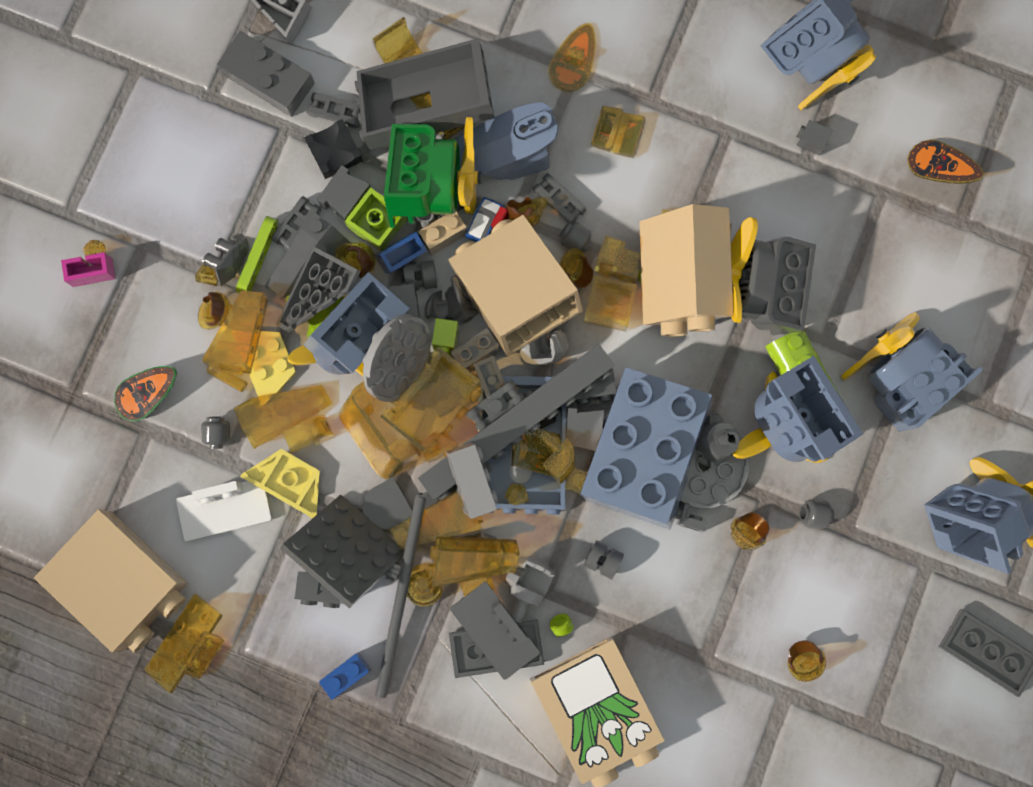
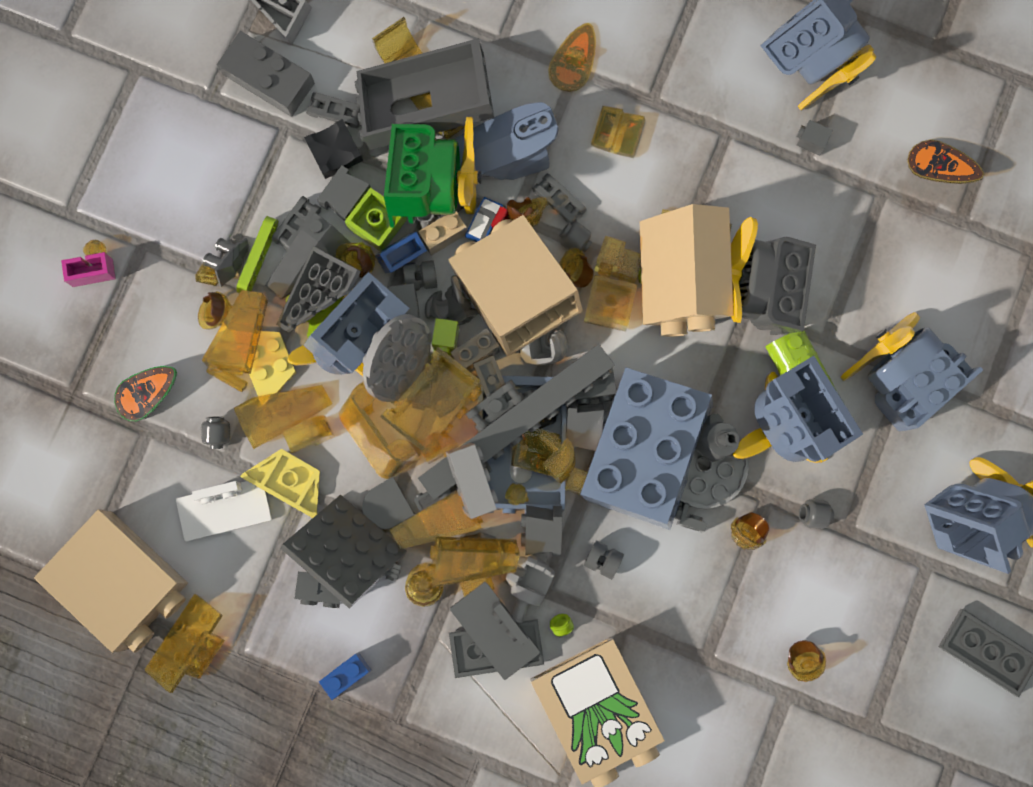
dark grey piece [375,496,426,698] -> none
none -> dark grey hips [521,505,562,556]

